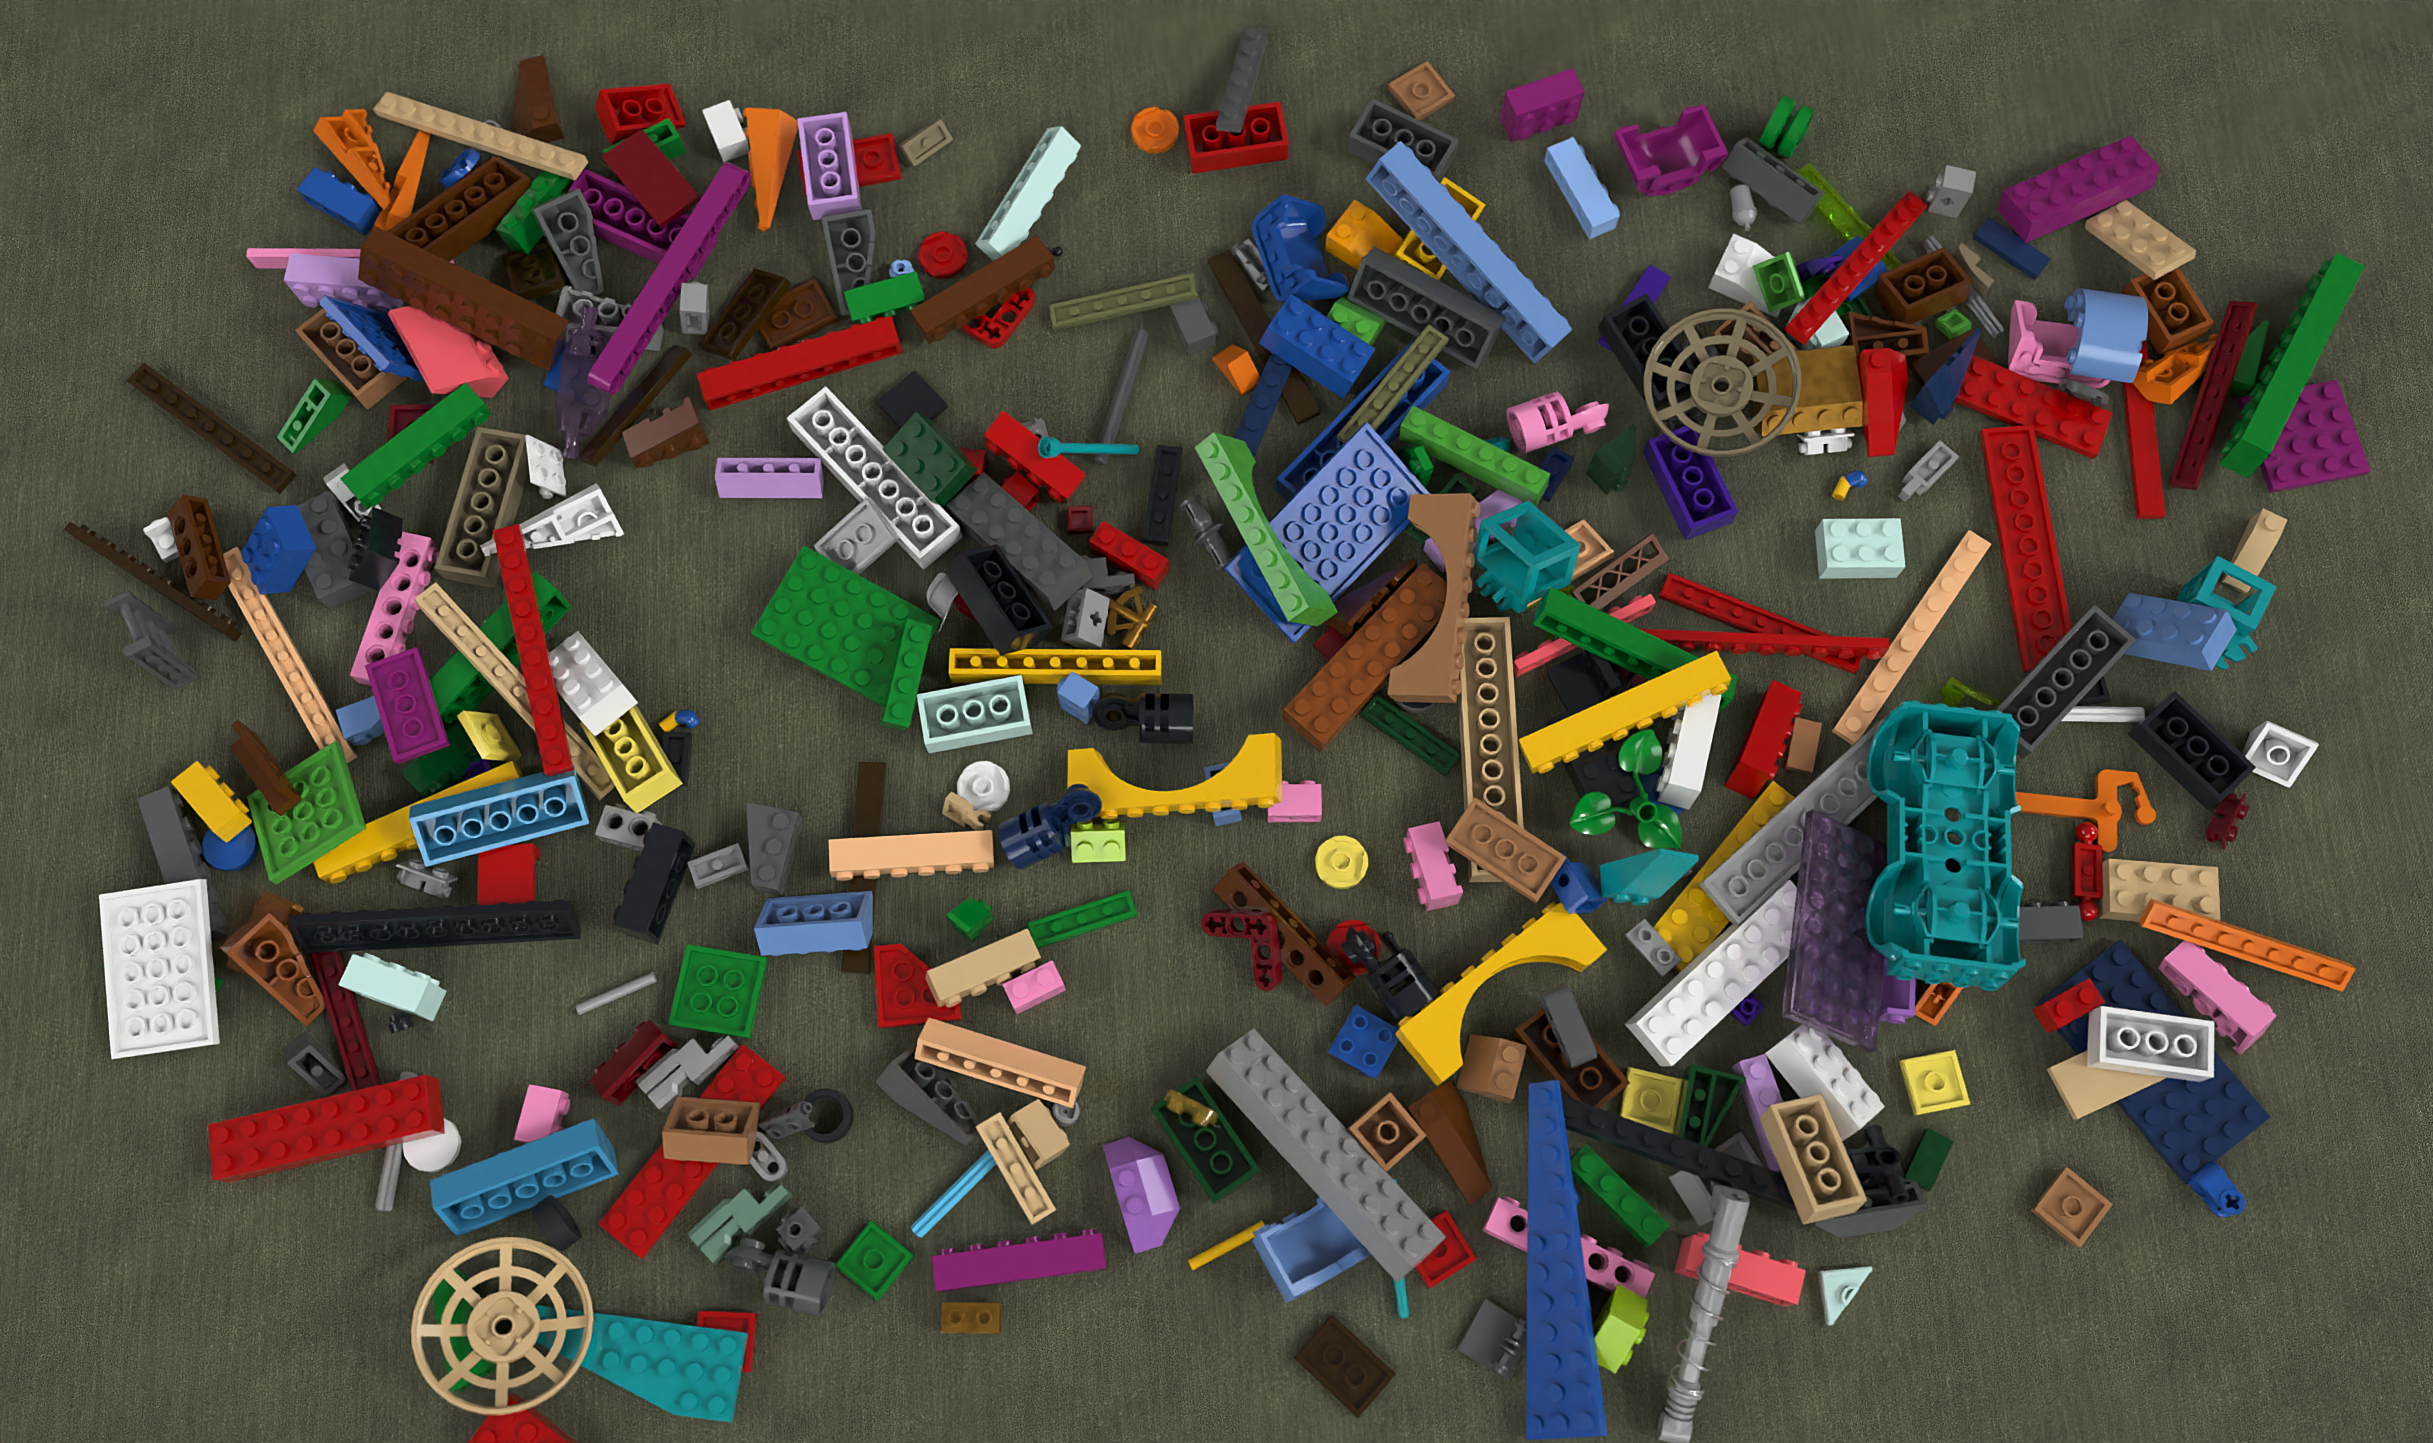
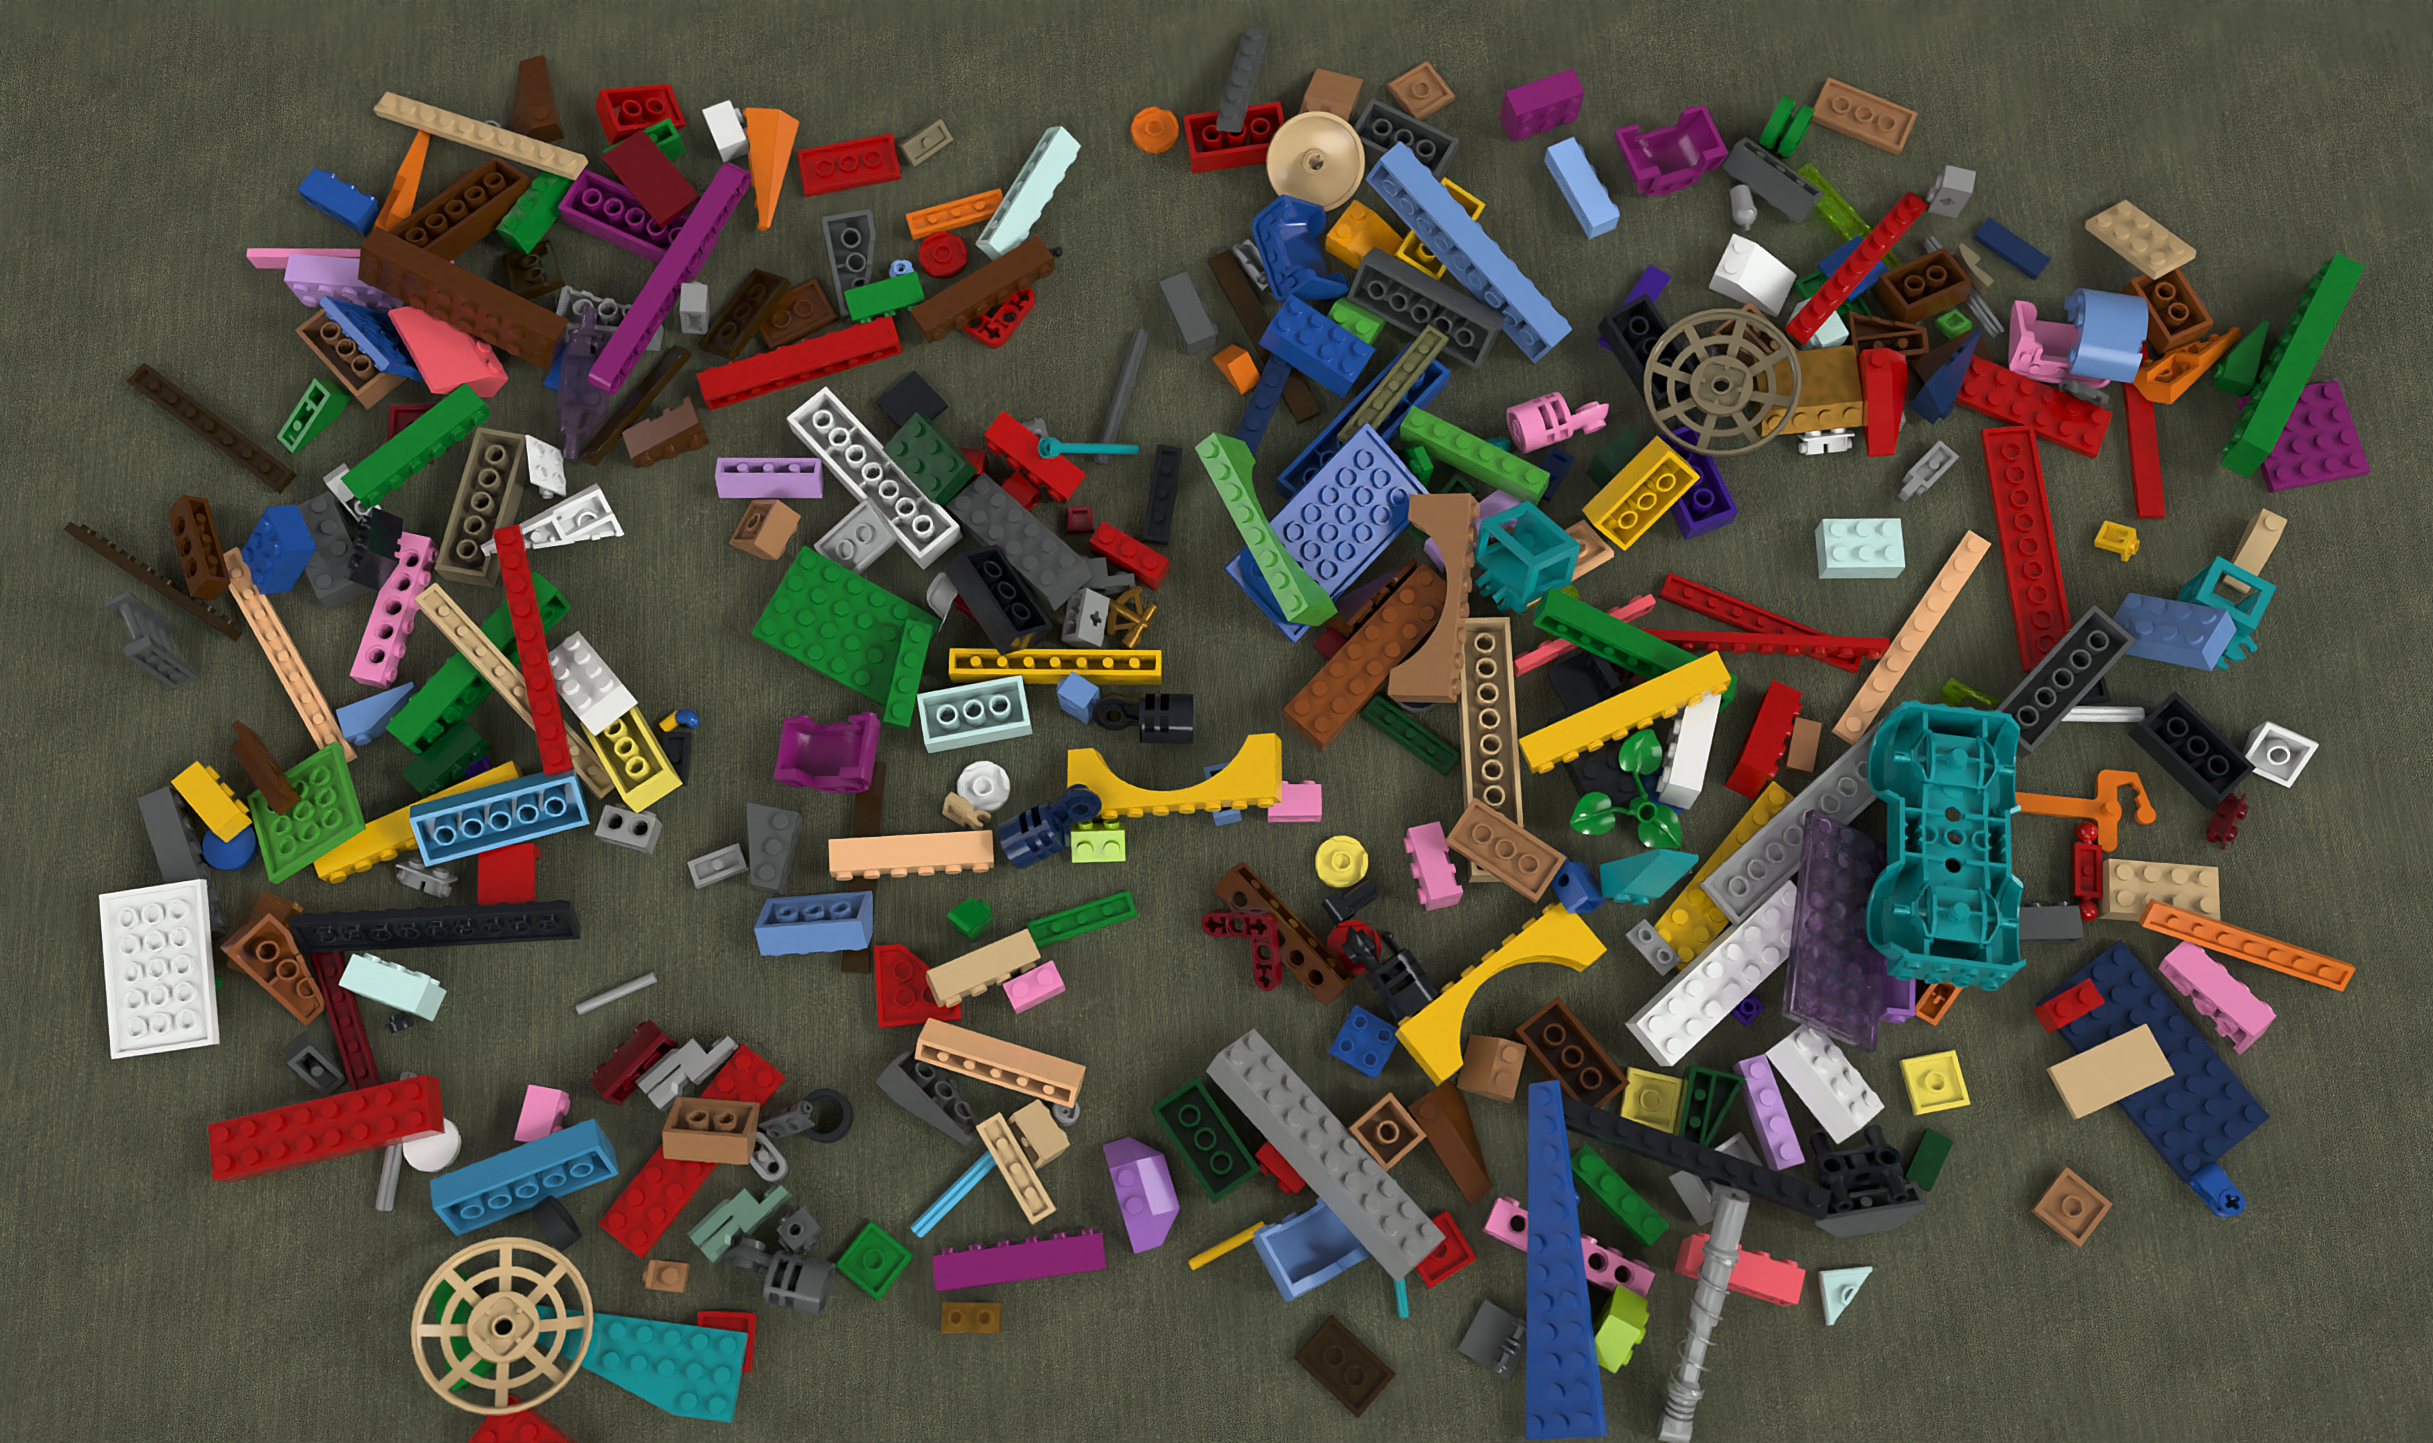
white bracket [143,517,179,563] -> none
orange wedge [313,109,395,211] -> none
magenta plate [365,647,450,765] -> none
blue tile [438,148,480,189] -> none
light yellow tile [457,710,522,762] -> none
dark grey wedge [530,188,604,296] -> none
black brick [614,822,696,945] -> none
green plate [668,944,769,1040] -> none
lavender brick [798,112,862,220] -> none
olive tile [1049,272,1199,331] -> none
clear yellow plate [1163,1089,1219,1128] -> none
dark grey piece [1180,495,1233,572] -> none
dark grey beam [1539,983,1597,1068] -> none
reddish brown fence [1570,533,1669,610] -> none
bright green slope [1753,251,1807,313] -> none
tan brick [1760,1094,1867,1225] -> none
dark purple slope [1796,255,1844,282] -> none
arm [1832,470,1868,501] -> none
magenta brick [1998,135,2160,243] -> none
white brick [2087,1006,2214,1082] -> none
dark red tile [2169,301,2257,490] -> none
none -> medium nougat bracket [643,1259,690,1293]
none -> medium nougat slope [729,499,801,560]
none -> magenta cylinder [773,712,881,794]
none -> orange plate [906,188,1004,240]
none -> red brick [1254,1141,1307,1196]
none -> tan dish [1266,111,1365,212]
none -> medium nougat slope [1299,68,1363,125]
none -> black piece [1321,877,1379,926]
none -> yellow brick [1582,436,1700,551]
none -> medium nougat tile [1811,77,1918,156]
none -> yellow bracket [2094,520,2139,562]

